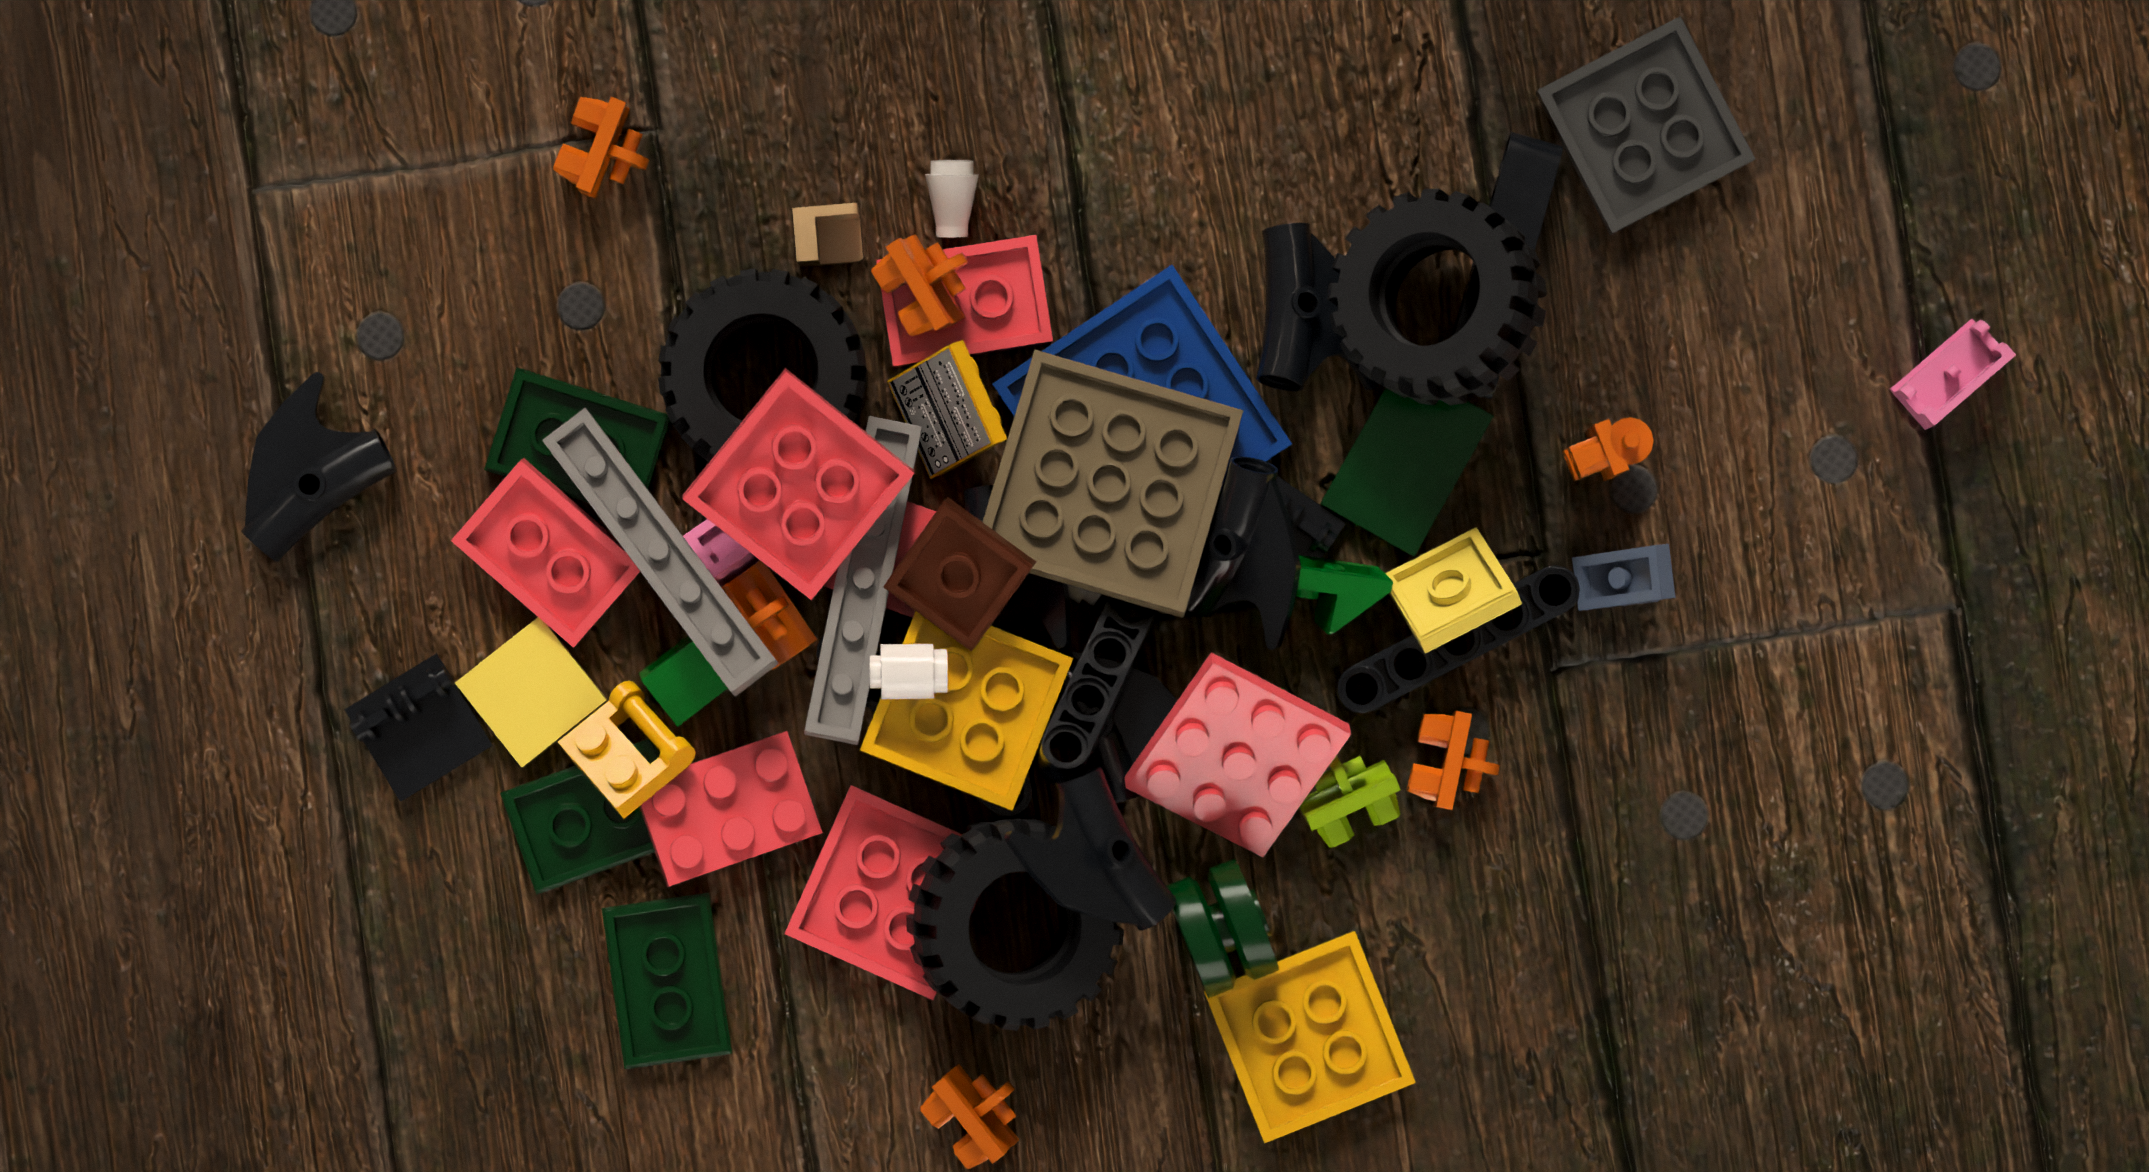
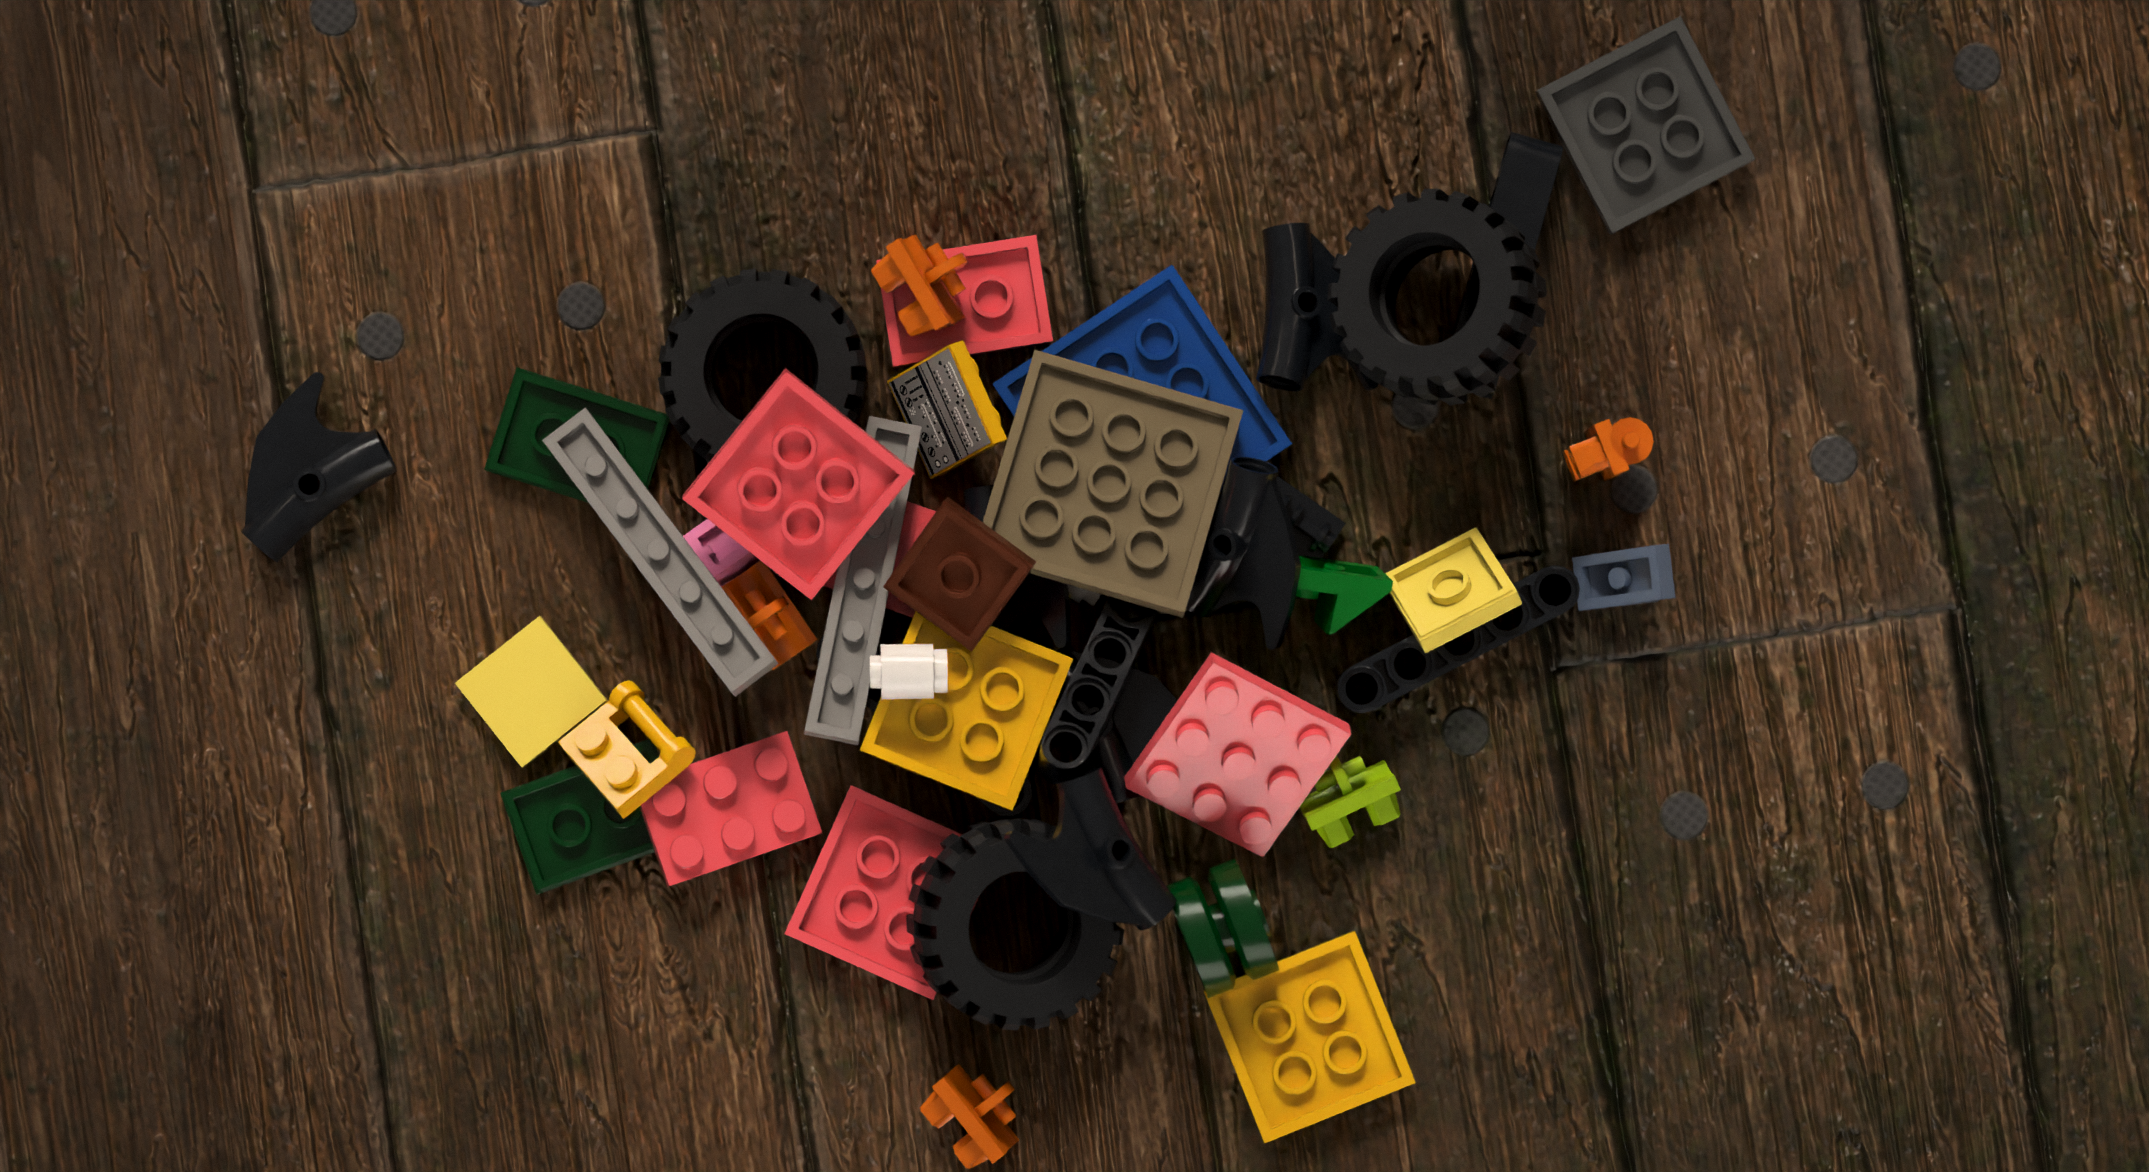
black hinge [344,653,493,802] -> none
coral plate [451,458,640,648] -> none
orange hips [553,97,650,199] -> none
dark green tile [602,892,733,1069] -> none
green hinge [639,635,728,727] -> none
tan panel [792,203,863,267] -> none
white cone [925,160,979,238] -> none
dark green tile [1319,388,1494,557] -> none
orange hips [1406,711,1501,810] -> none
bright pink hinge [1890,319,2016,430] -> none

